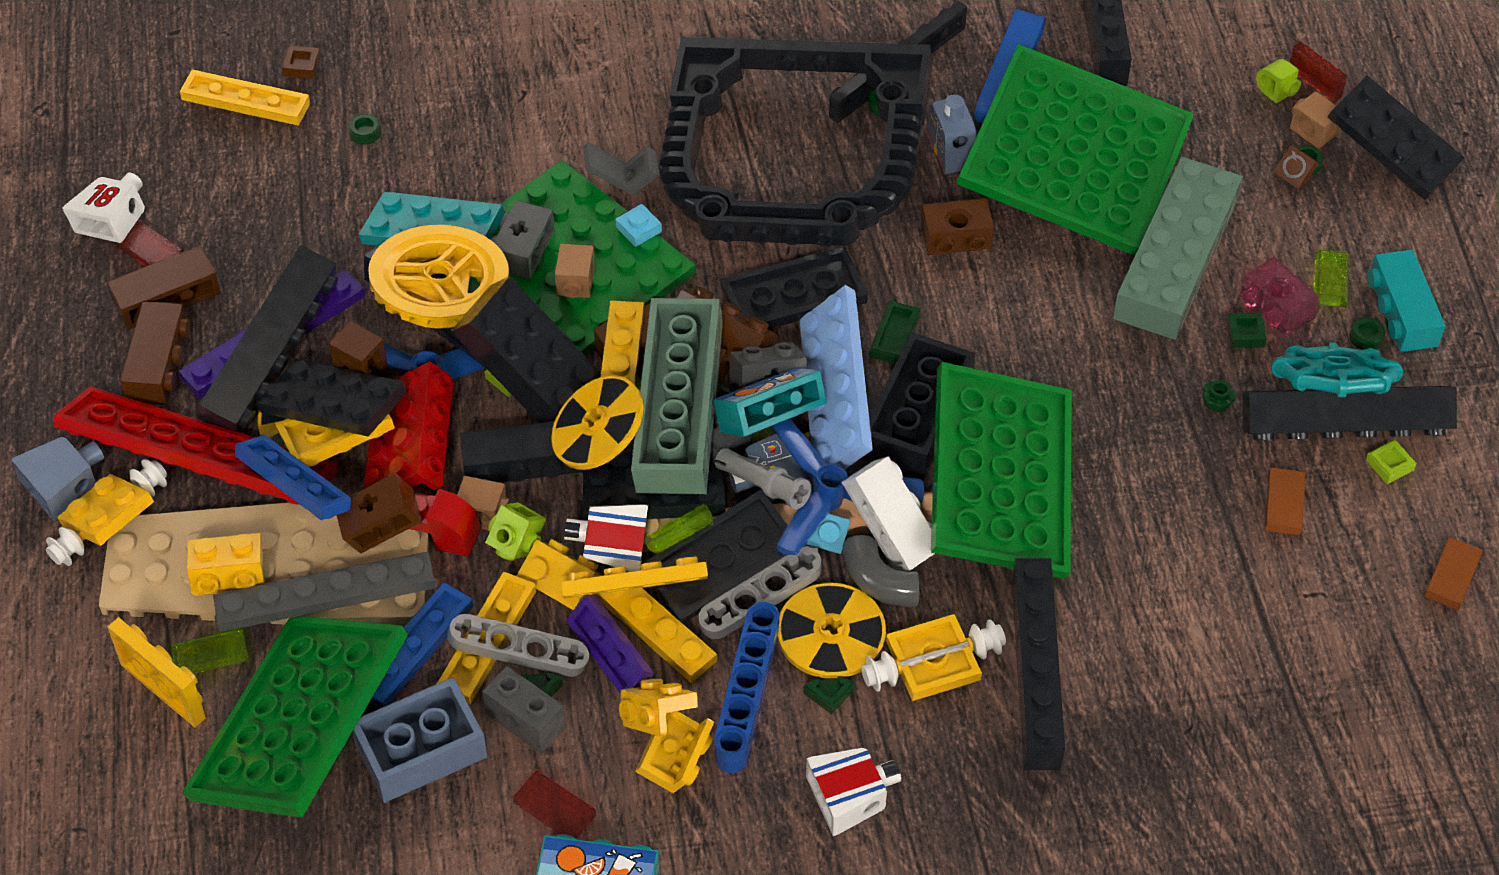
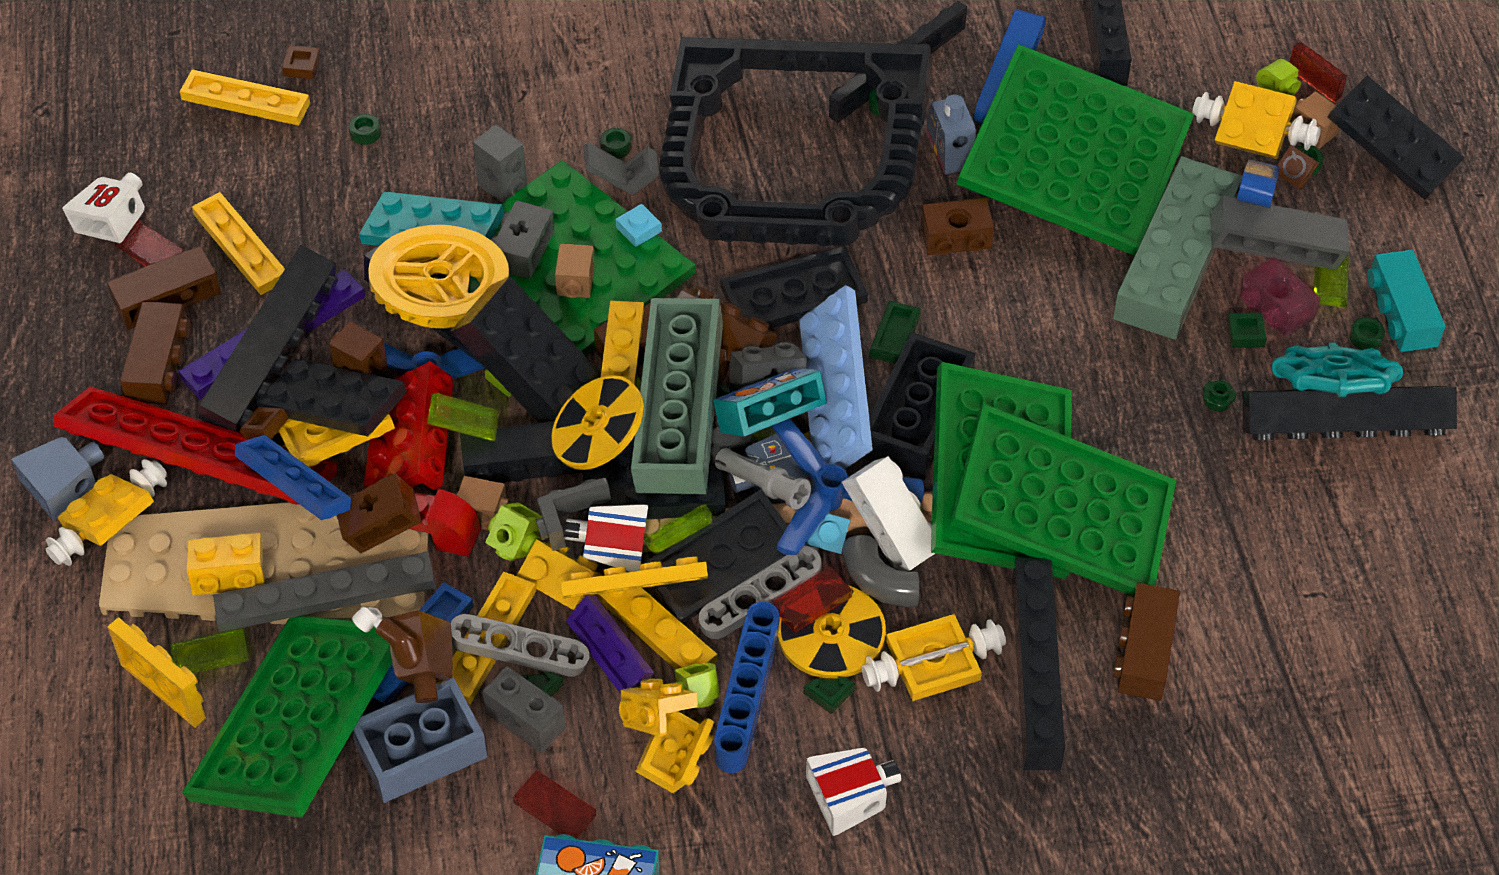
dark orange tile [1265,467,1306,536] -> none
lime tile [1366,439,1417,484] -> none
dark orange tile [1424,537,1483,611] -> none
none -> yellow plate [192,192,285,295]
none -> reddish brown tile [240,407,289,440]
none -> reddish brown torso [352,607,453,703]
none -> clear neon green tile [427,394,499,441]
none -> dark grey brick [473,125,527,203]
none -> dark grey bracket [536,478,611,551]
none -> dark green tile [600,128,632,159]
none -> lime plate [674,663,721,708]
none -> clear red tile [773,566,852,633]
none -> green plate [950,404,1176,596]
none -> reddish brown brick [1113,583,1180,701]
none -> yellow plate [1193,81,1321,159]
none -> dark grey brick [1210,196,1350,270]
none -> blue beam [1237,159,1280,208]

